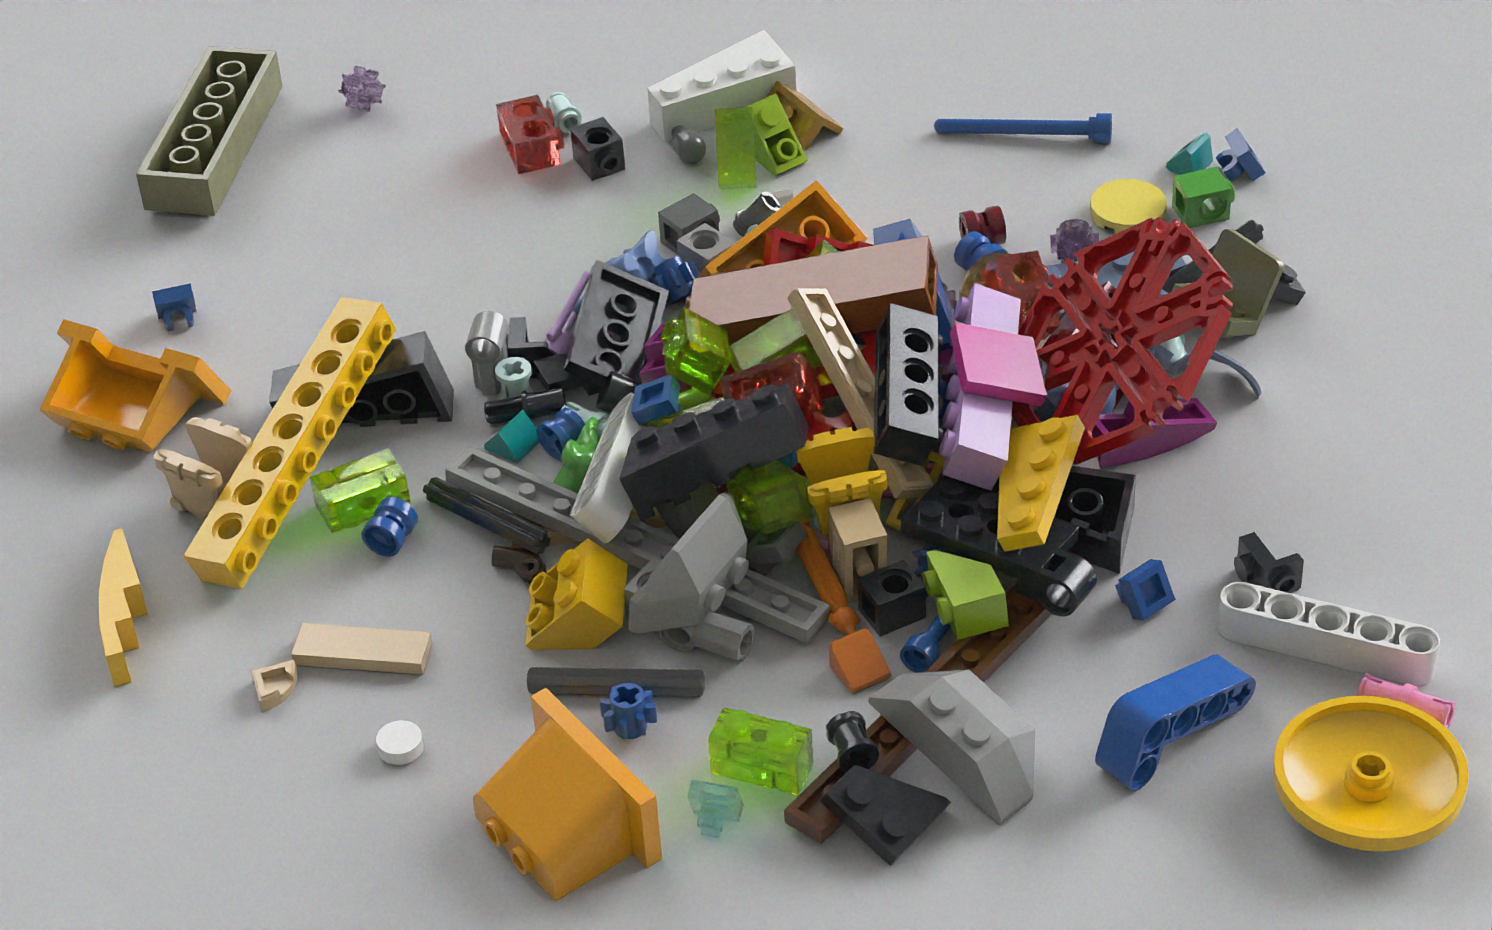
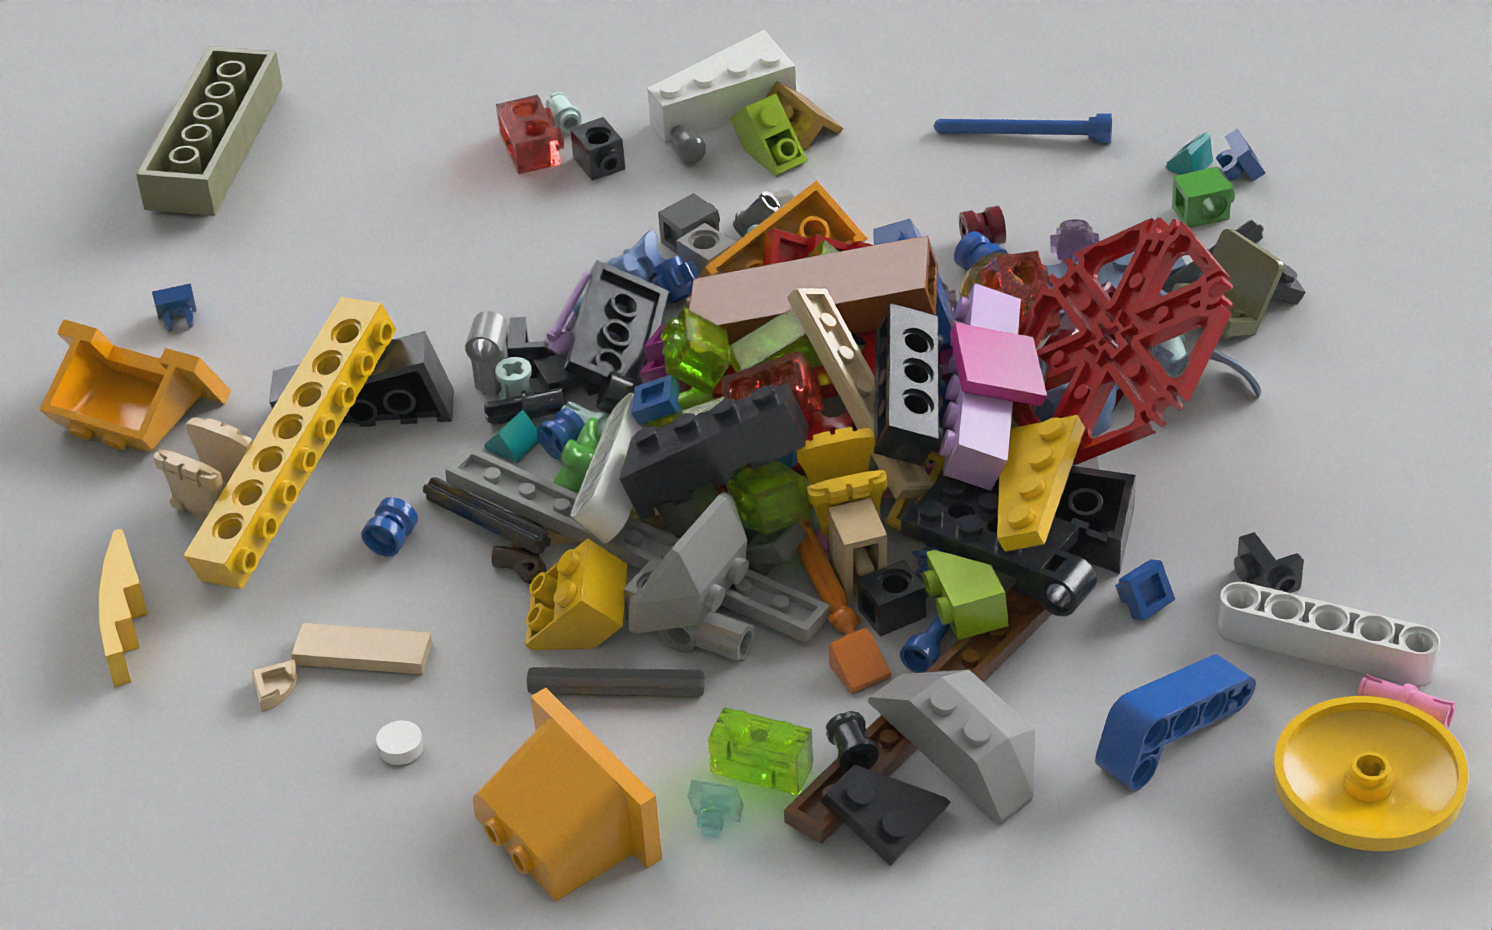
clear neon green brick [310,448,411,534] -> none
clear purple gear [338,66,386,112] -> none
blue gear [600,683,657,739] -> none
clear neon green brick [714,107,757,190] -> none
light yellow tile [1090,179,1167,234] -> none
magenta slope [1091,398,1217,467] -> none

